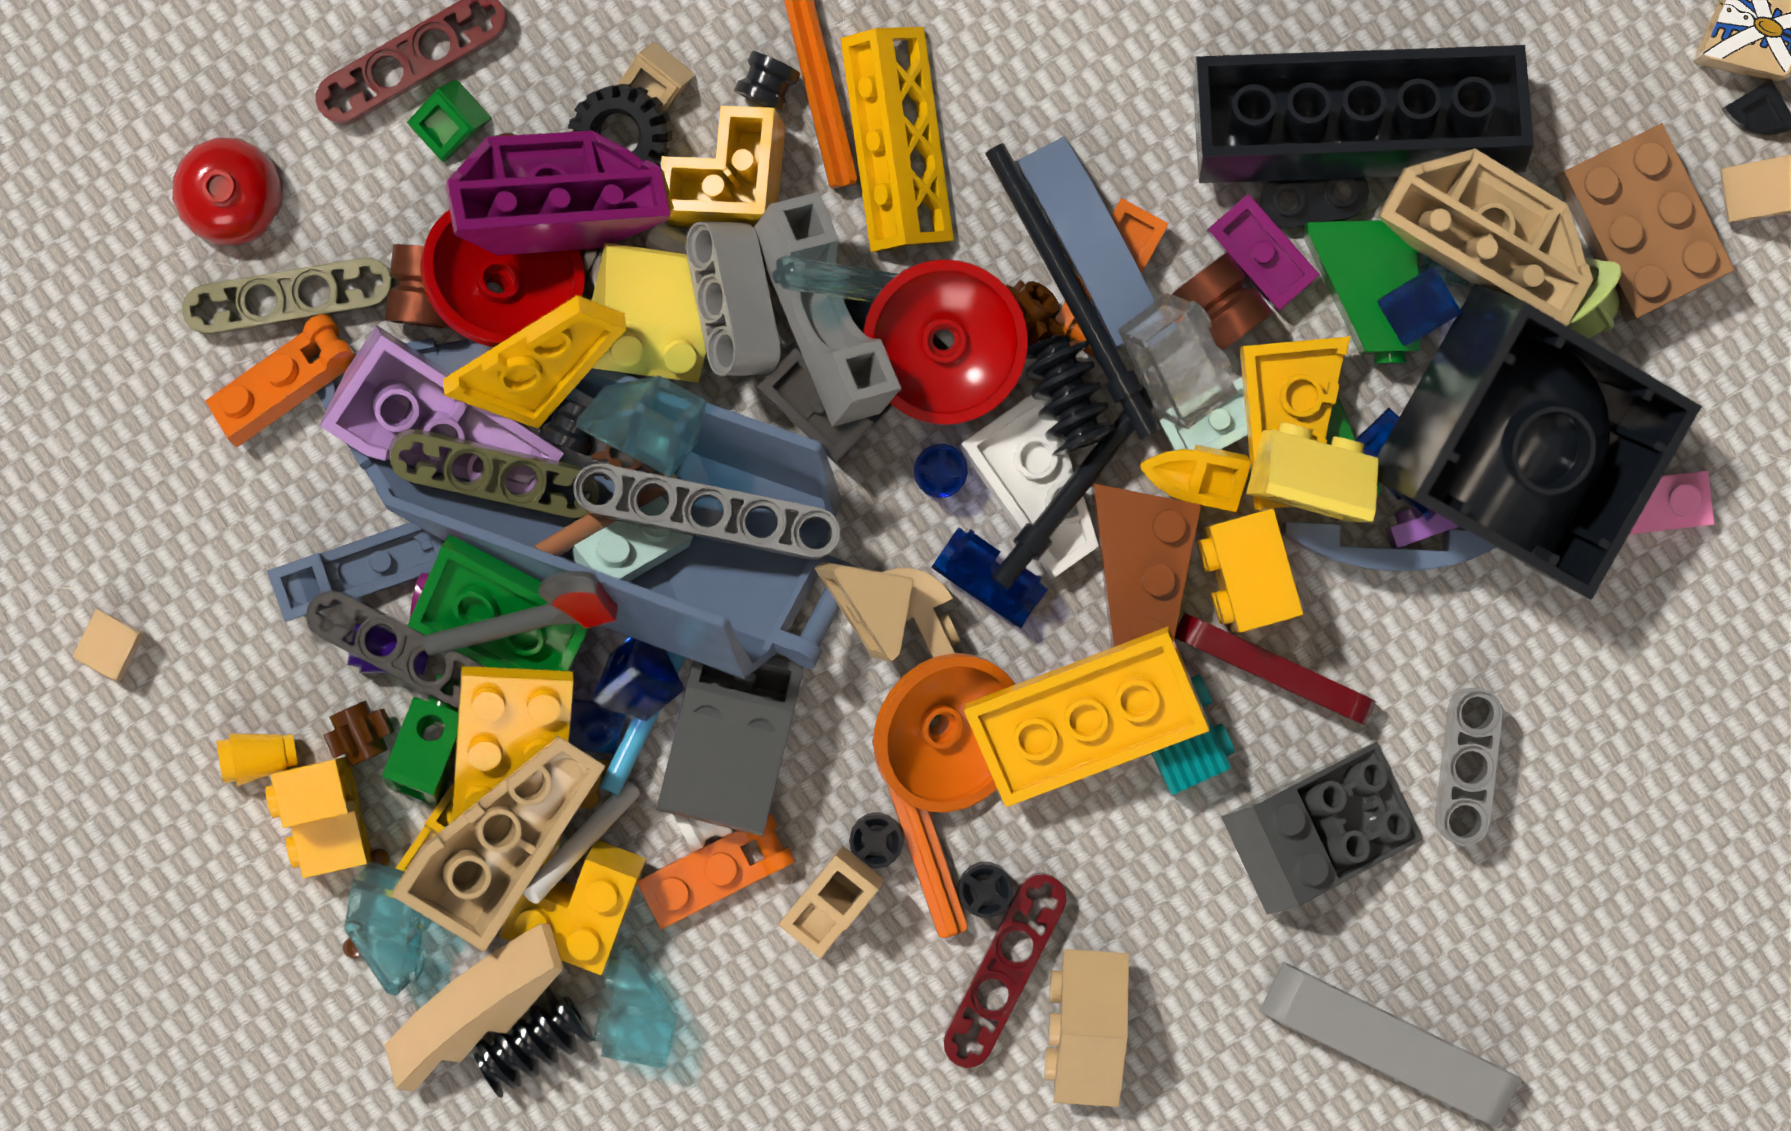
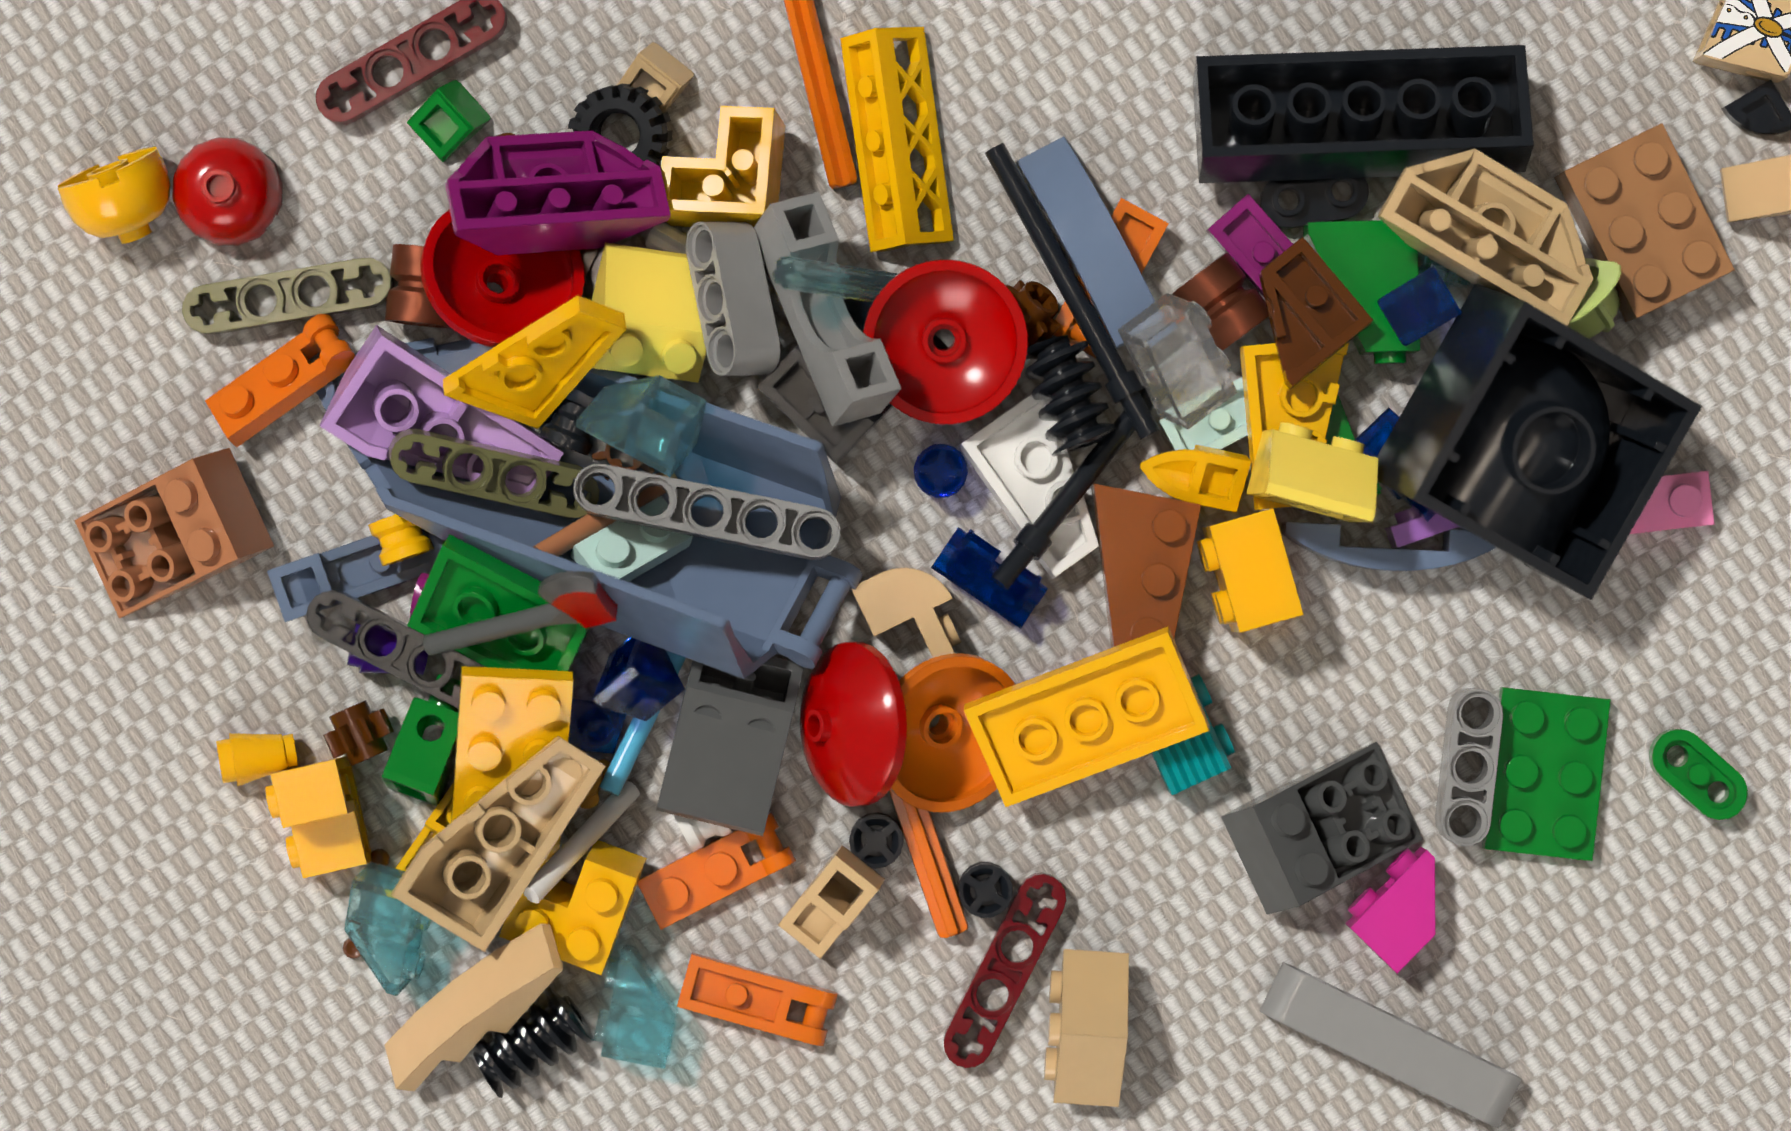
tan slope [72,609,146,682] -> none
black wheel [734,51,801,113] -> none
tan slope [814,562,913,662] -> none
dark red beam [1175,613,1376,726] -> none
none -> yellow cylinder [57,146,171,244]
none -> nougat slope [74,448,274,619]
none -> yellow wheel [368,514,434,567]
none -> orange plate [677,953,838,1046]
none -> red dish [800,642,907,807]
none -> reddish brown wing [1259,237,1373,390]
none -> dark pink slope [1345,847,1436,974]
none -> green plate [1482,687,1611,861]
none -> green plate [1649,729,1748,820]

